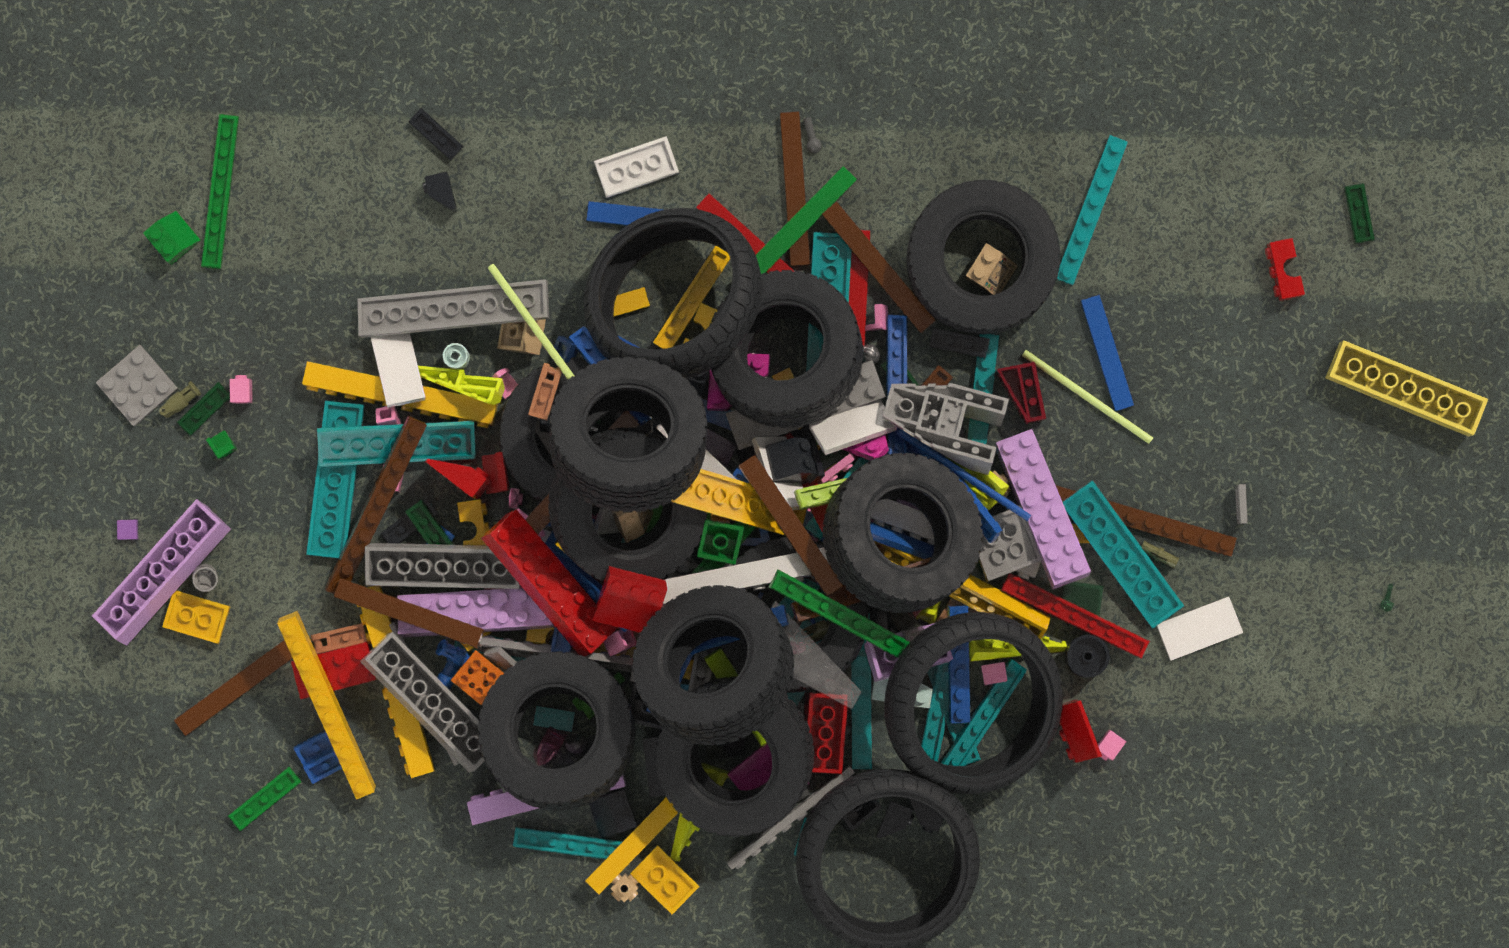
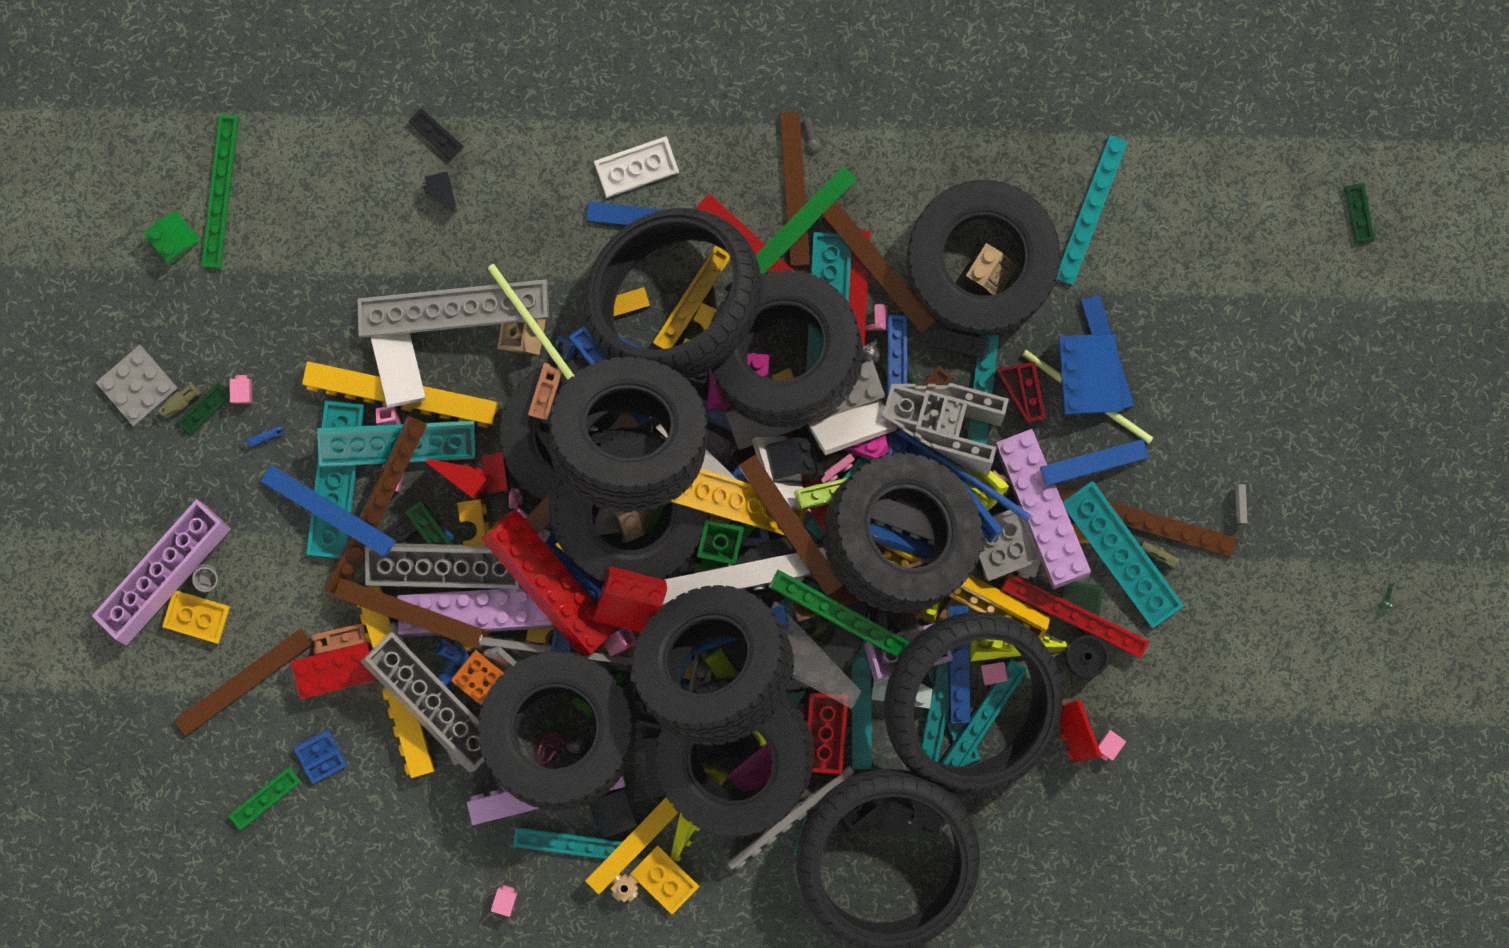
medium lavender tile [117,520,138,540] -> none
green panel [206,430,237,460] -> none
yellow brick [277,611,376,799] -> none
neon yellow wedge [418,366,505,405] -> none
light aqua wheel [443,343,470,370] -> none
bright pink tile [492,368,518,400] -> none
teal plate [533,706,575,732] -> none
white tile [1157,597,1243,661] -> none
red arch [1265,238,1305,301] -> none
light yellow brick [1325,341,1488,437] -> none
none -> blue piece [246,426,285,447]
none -> blue tile [261,465,396,557]
none -> bright pink brick [491,885,518,917]
none -> blue tile [1039,439,1149,486]
none -> blue slope [1057,334,1122,416]

